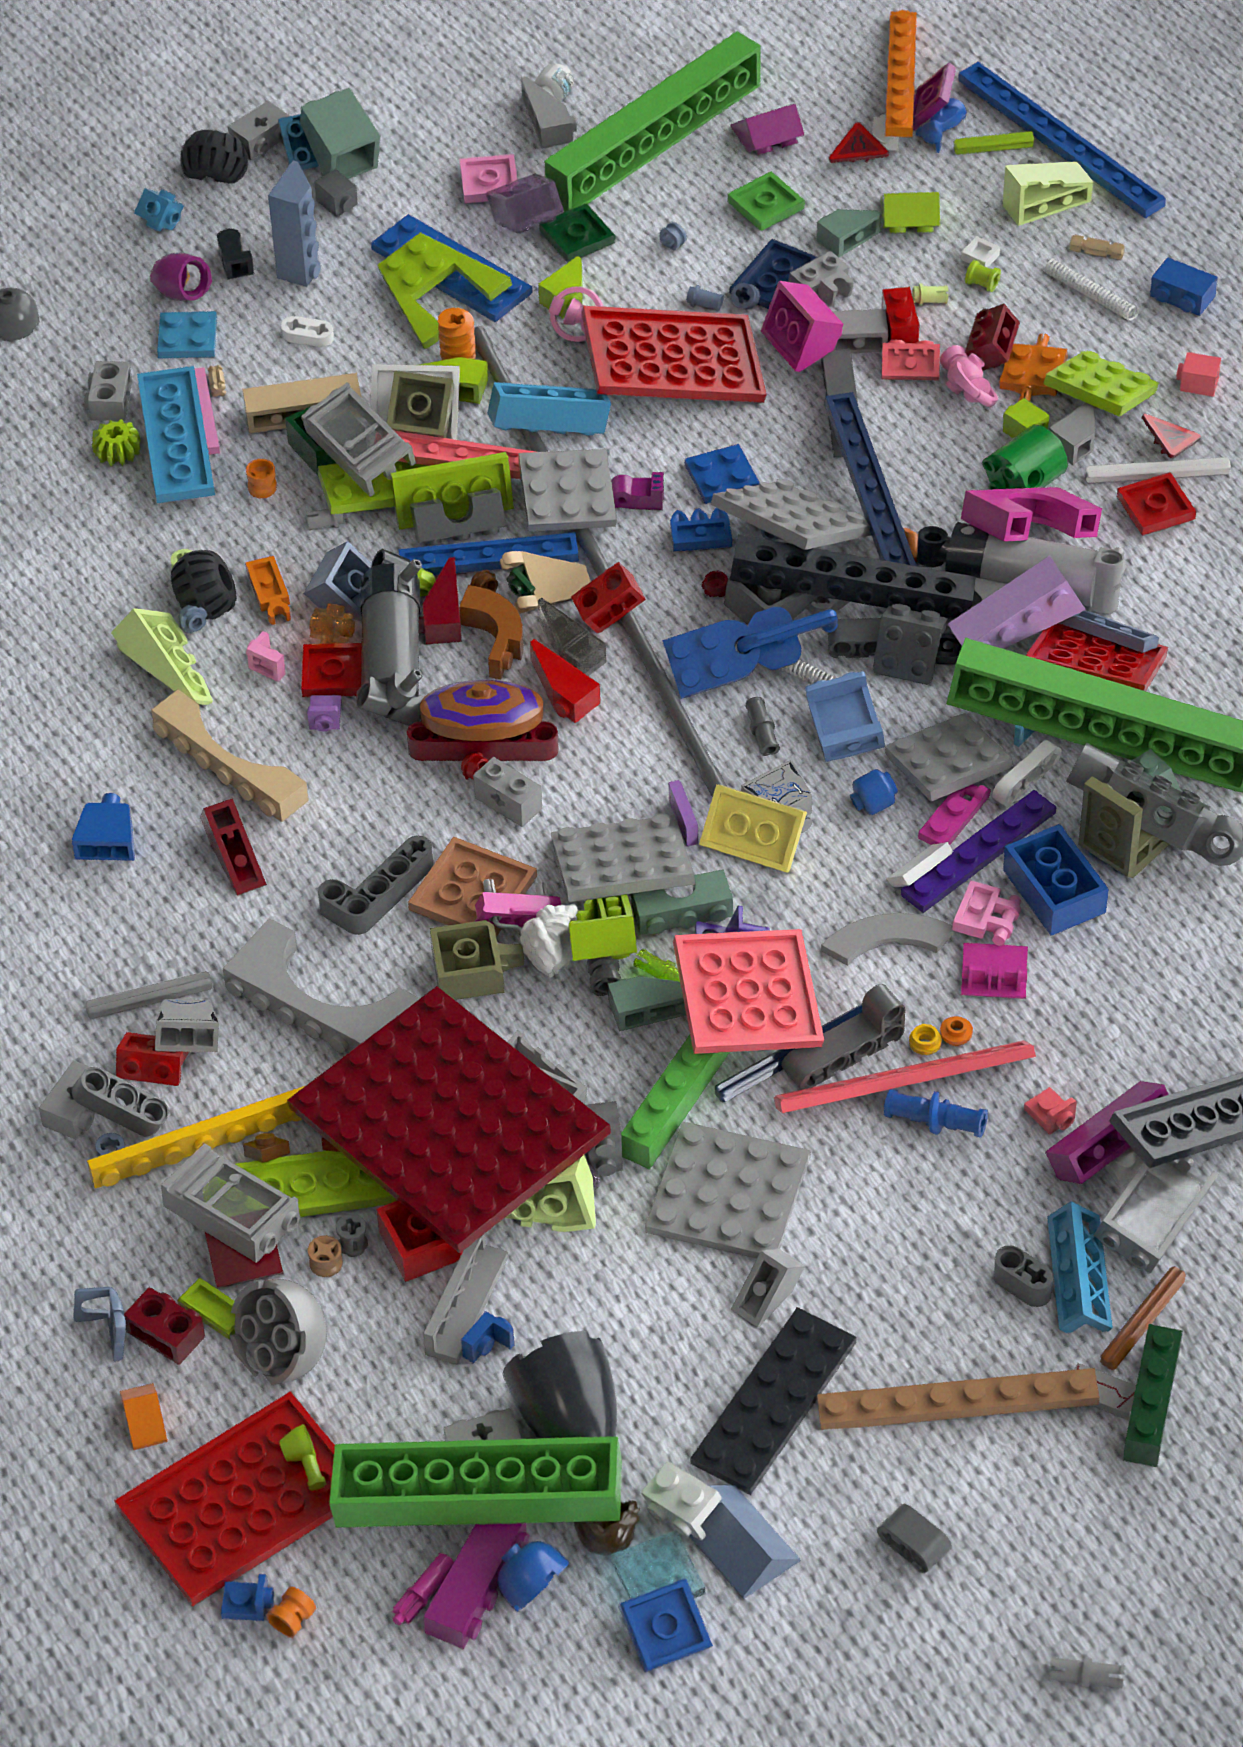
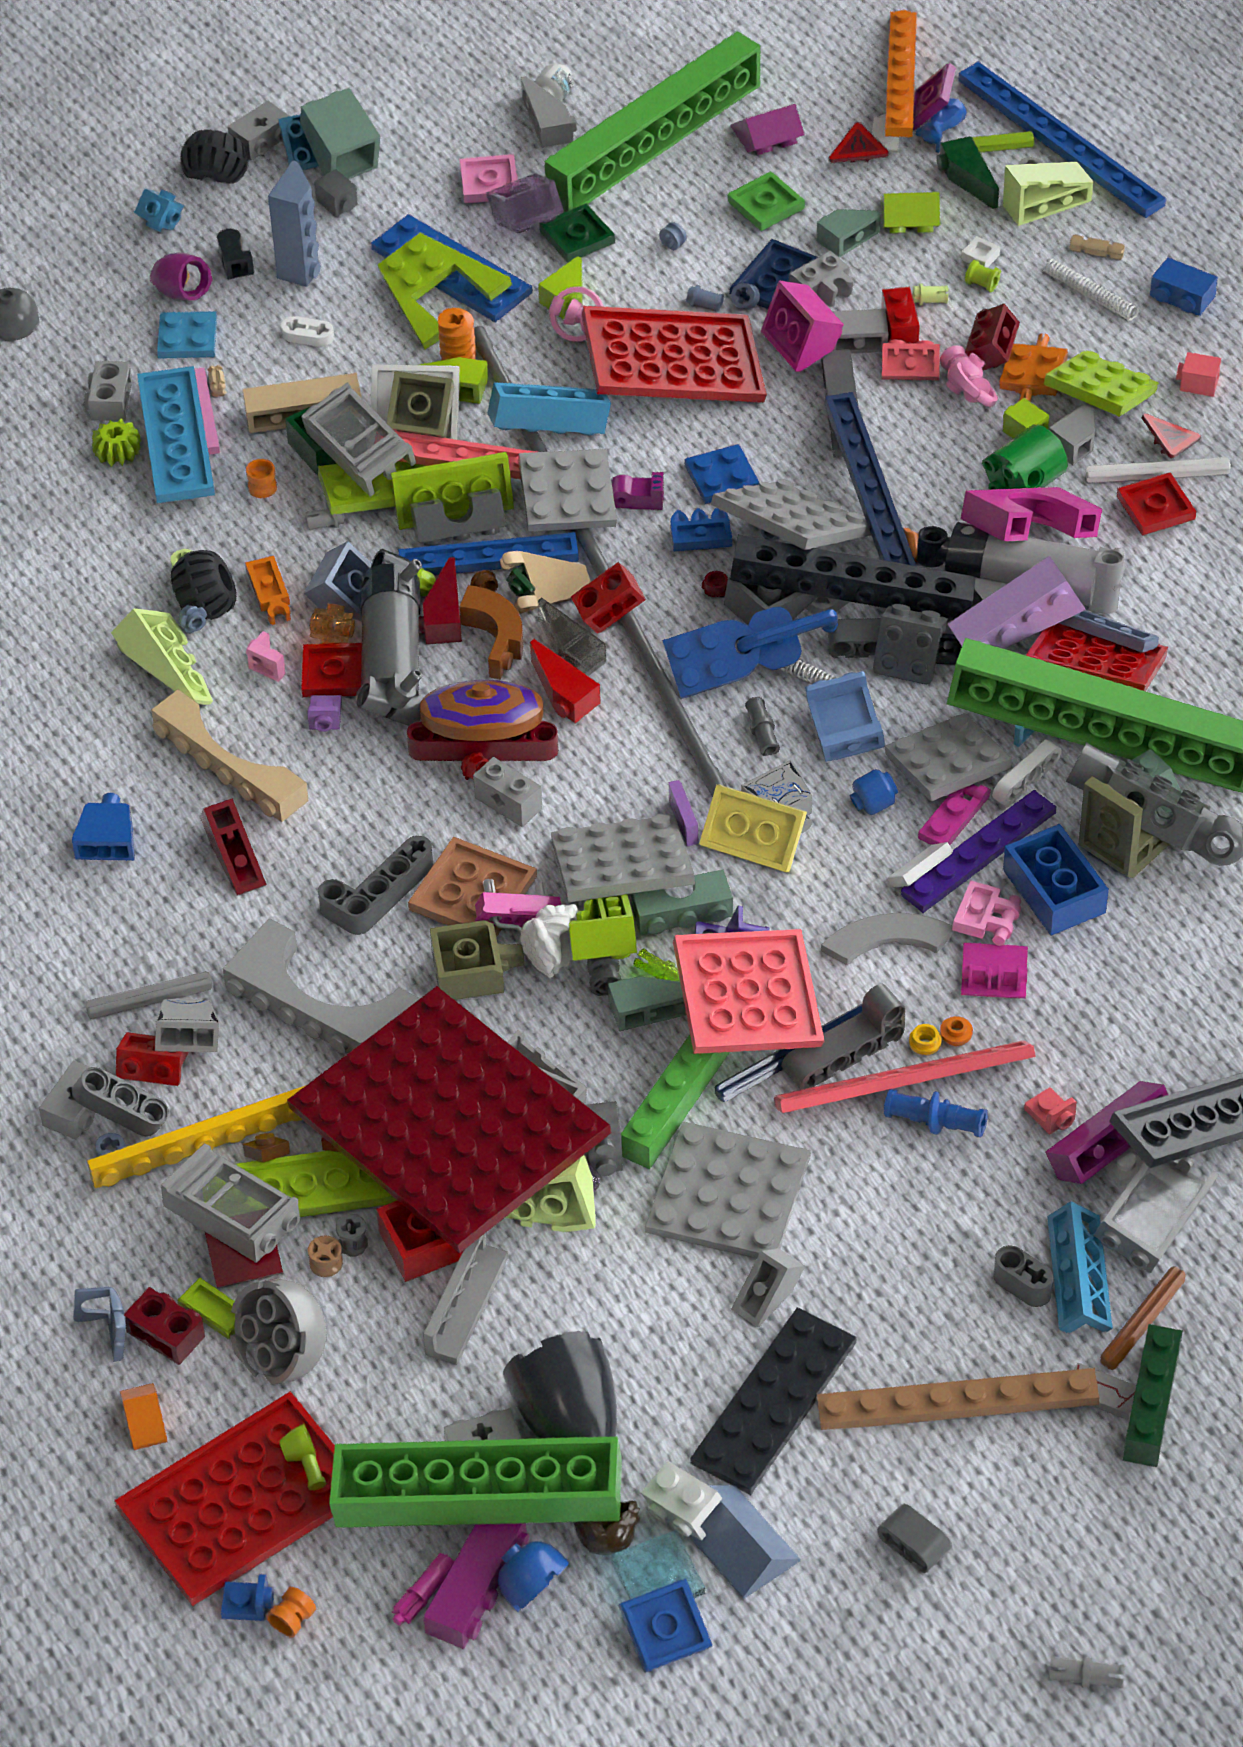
blue bracket [461,1311,515,1364] -> none
none -> dark green slope [936,136,999,209]

